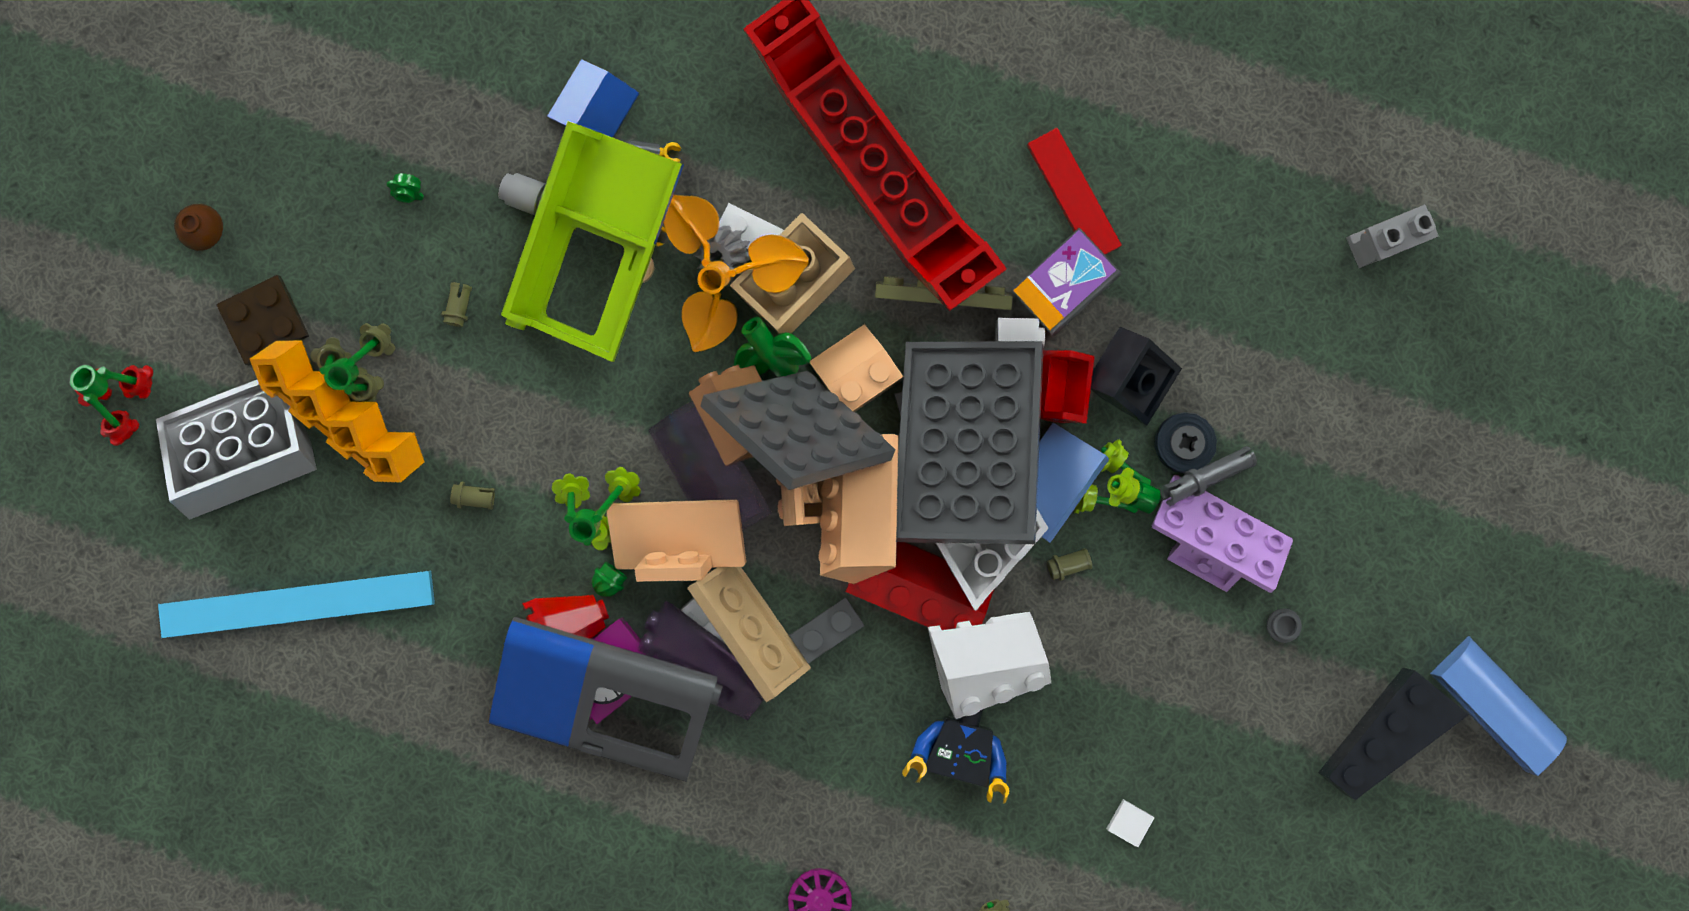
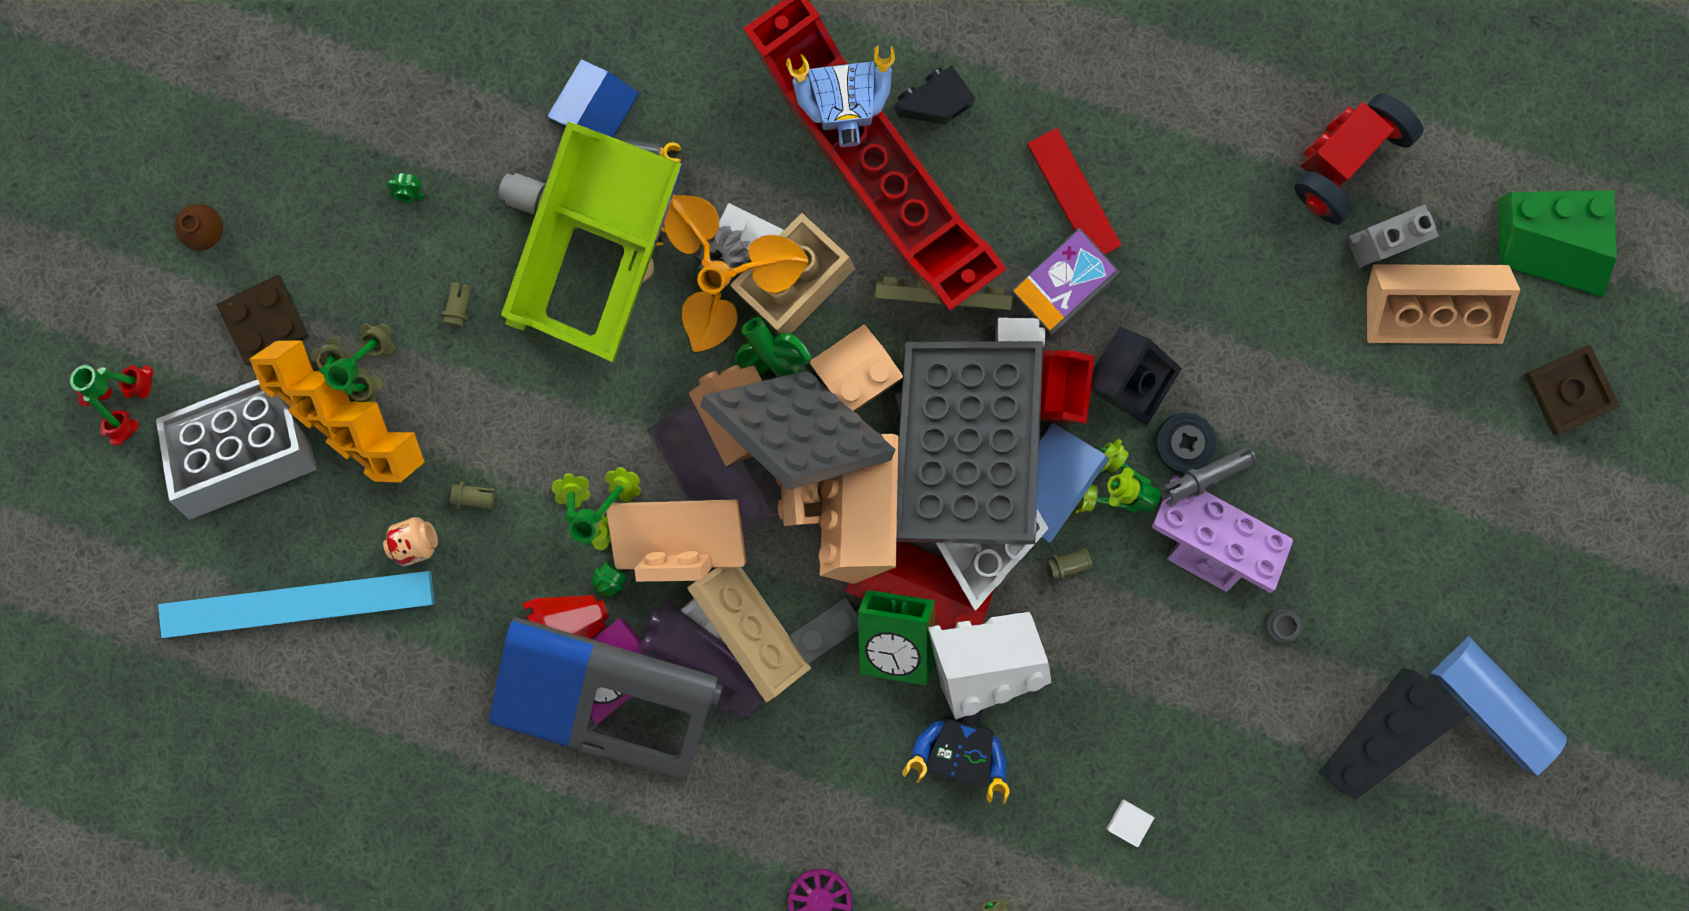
none -> light nougat head [383,517,438,566]
none -> torso [786,45,895,147]
none -> green brick [858,590,935,686]
none -> black slope [895,65,975,125]
none -> brick [1294,93,1424,225]
none -> light nougat slope [1367,264,1520,344]
none -> green wedge [1497,190,1617,297]
none -> dark brown plate [1524,345,1620,435]

